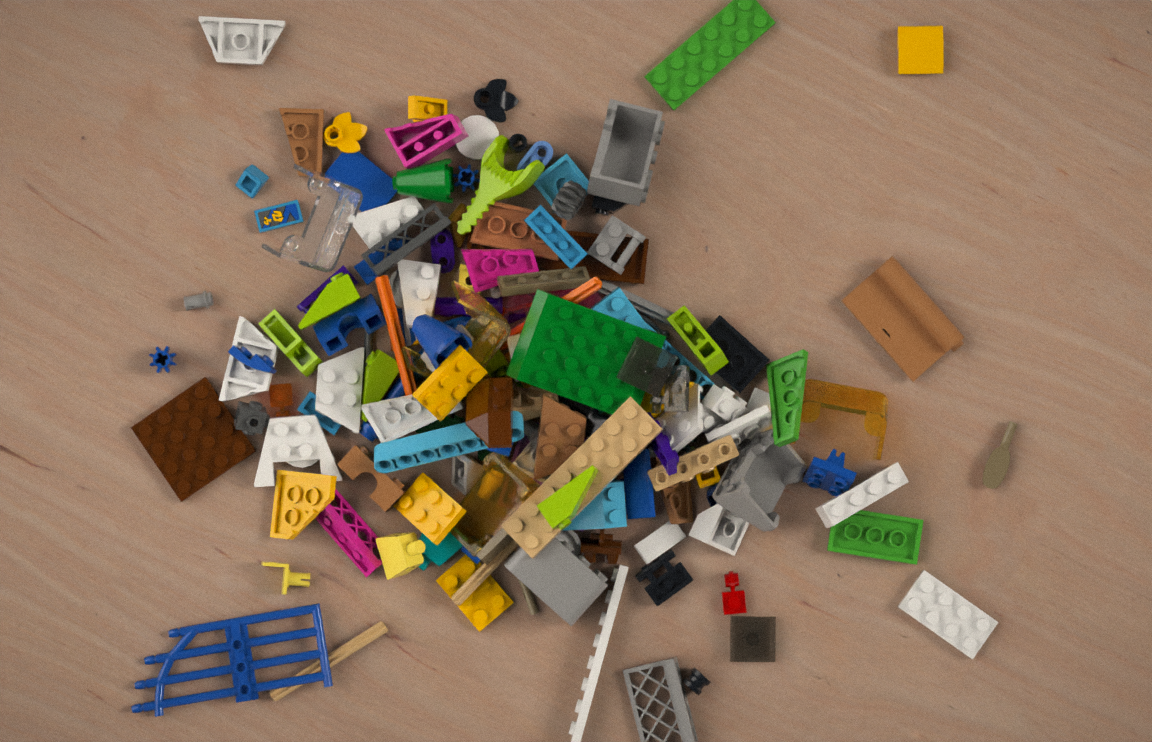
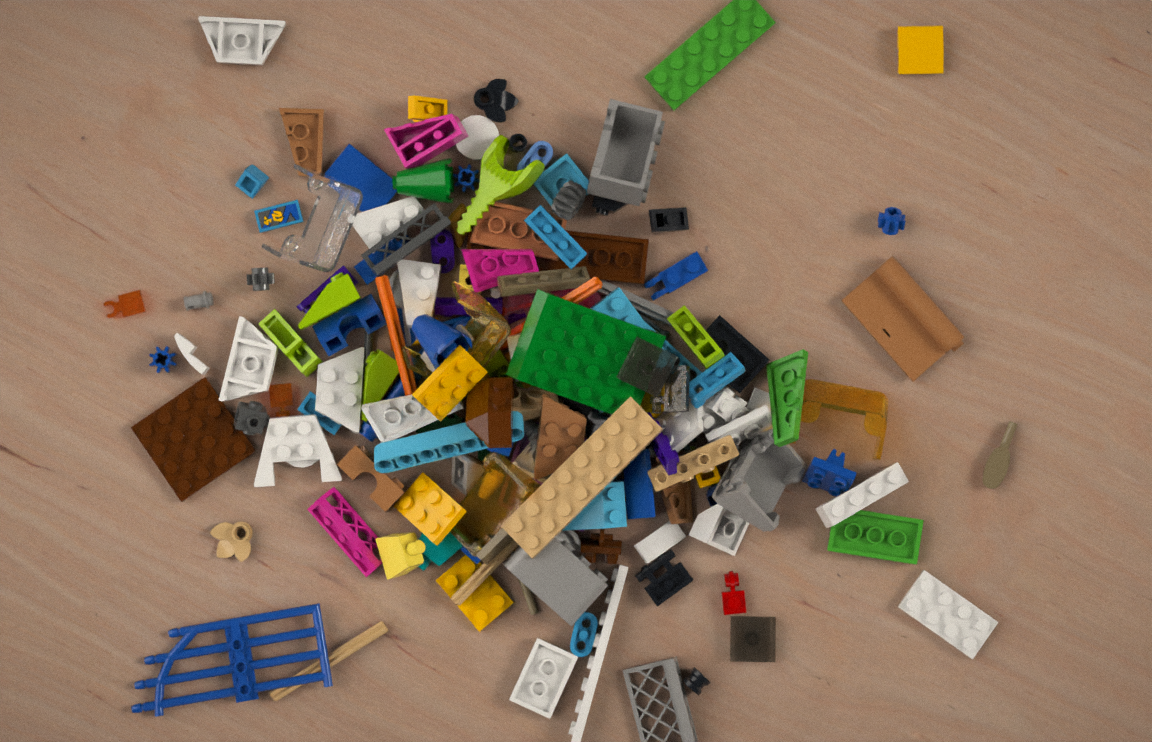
blue slope [228,345,277,374] -> none
light yellow bracket [261,561,310,595] -> none
yellow plate [270,470,337,540] -> none
yellow plate [323,112,368,153] -> none
lime slope [537,465,598,530] -> none
light grey plate [587,215,646,275] -> none
none -> clear orange plate [103,290,146,318]
none -> white slope [174,333,210,375]
none -> tan plate [210,522,253,562]
none -> dark grey gear [246,267,275,291]
none -> white plate [509,638,578,719]
none -> dark azure plate [570,612,598,657]
none -> blue hinge [644,251,708,301]
none -> black slope [649,207,689,234]
none -> dark azure plate [681,352,746,408]
none -> blue gear [878,207,906,235]

